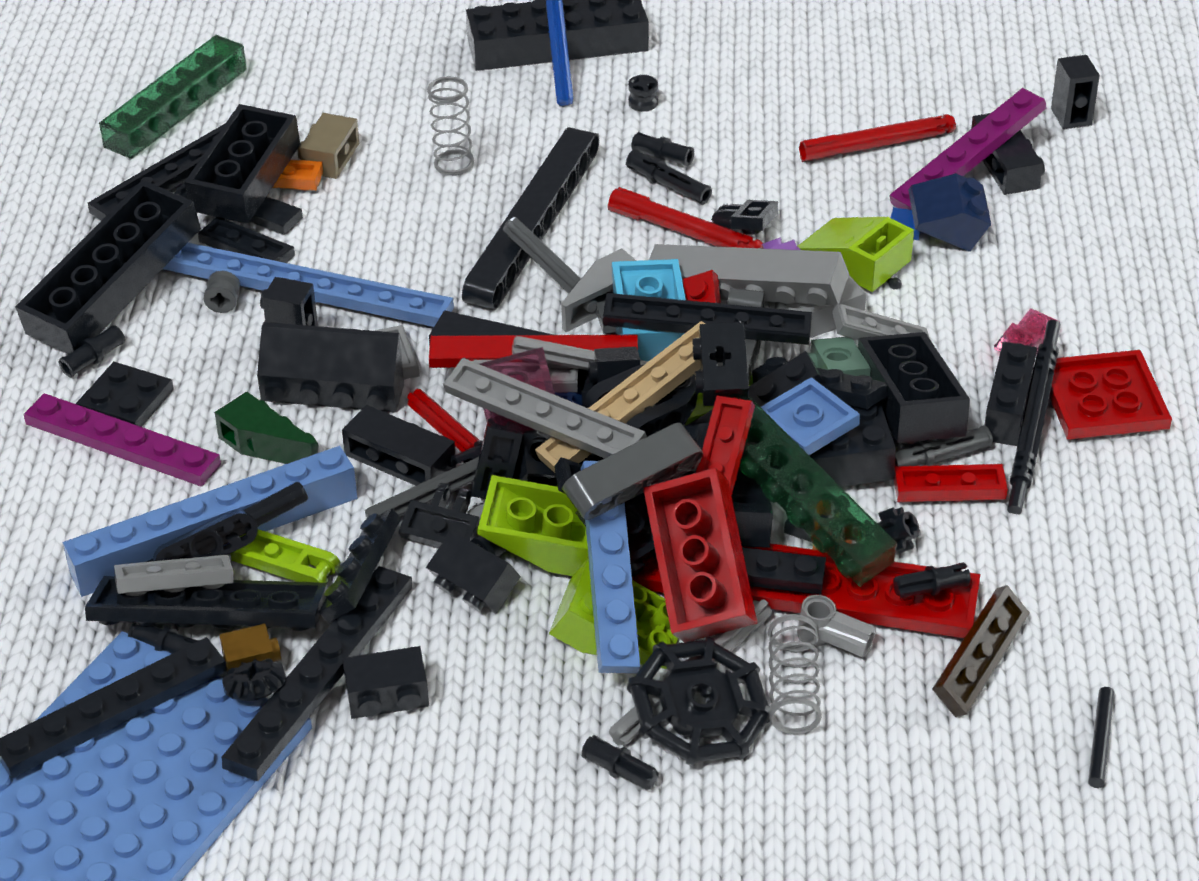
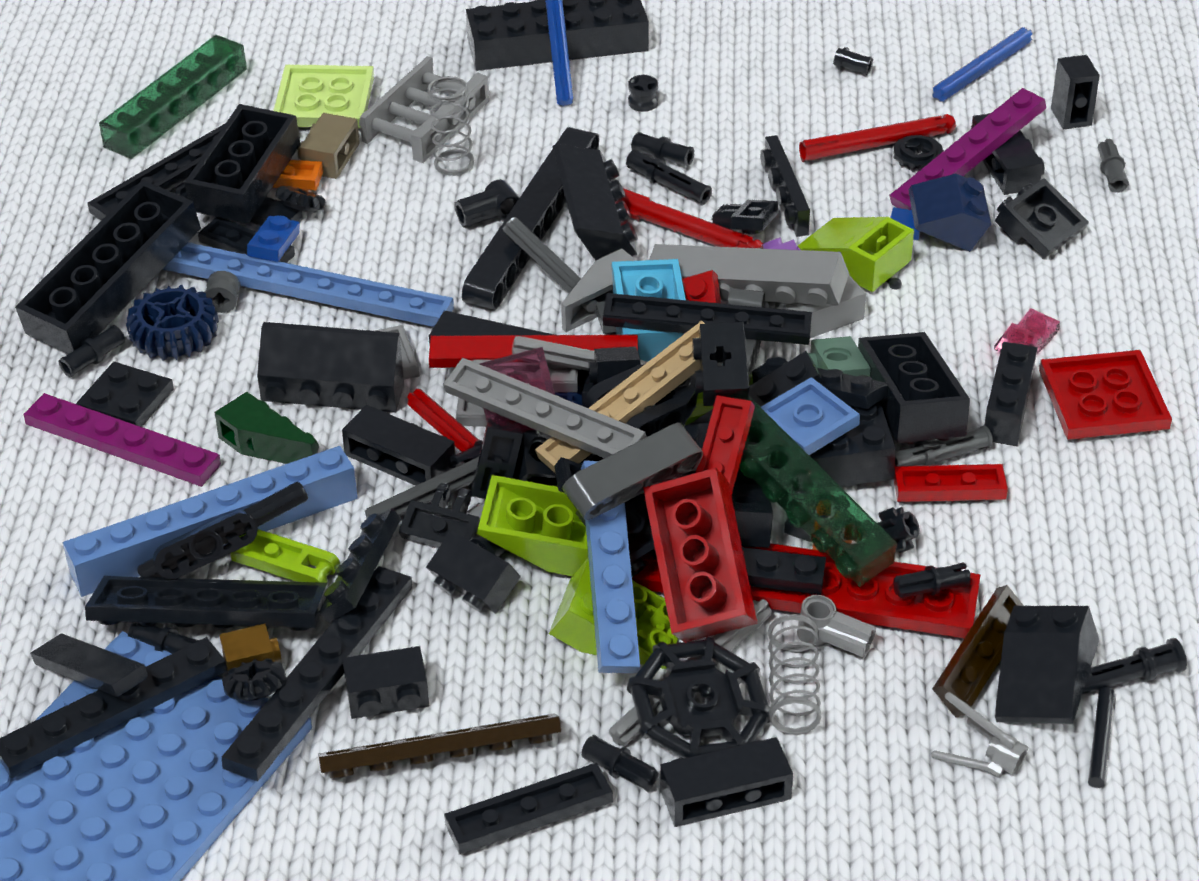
light grey plate [114,555,233,596] -> none
black brick [260,277,318,326] -> none
light grey tile [832,303,930,340] -> none
black axle [1007,320,1061,515] -> none
none -> black tile [30,633,149,697]
none -> dark blue gear [126,285,219,361]
none -> blue plate [247,216,300,262]
none -> yellowish green plate [274,65,374,128]
none -> black gear [275,186,326,213]
none -> dark brown plate [318,713,561,778]
none -> light grey fence [359,56,489,163]
none -> black plate [444,763,613,855]
none -> black piece [454,179,520,228]
none -> light grey tile [456,398,492,427]
none -> black slope [552,144,638,261]
none -> black brick [660,737,793,827]
none -> black plate [760,135,810,237]
none -> black pin [833,47,873,75]
none -> black gear [894,135,943,170]
none -> light grey plant [931,692,1028,778]
none -> blue axle [932,27,1033,102]
none -> black plate [994,178,1089,258]
none -> black slope [995,605,1100,724]
none -> black pin [1082,638,1187,695]
none -> dark grey axle [1098,139,1129,193]

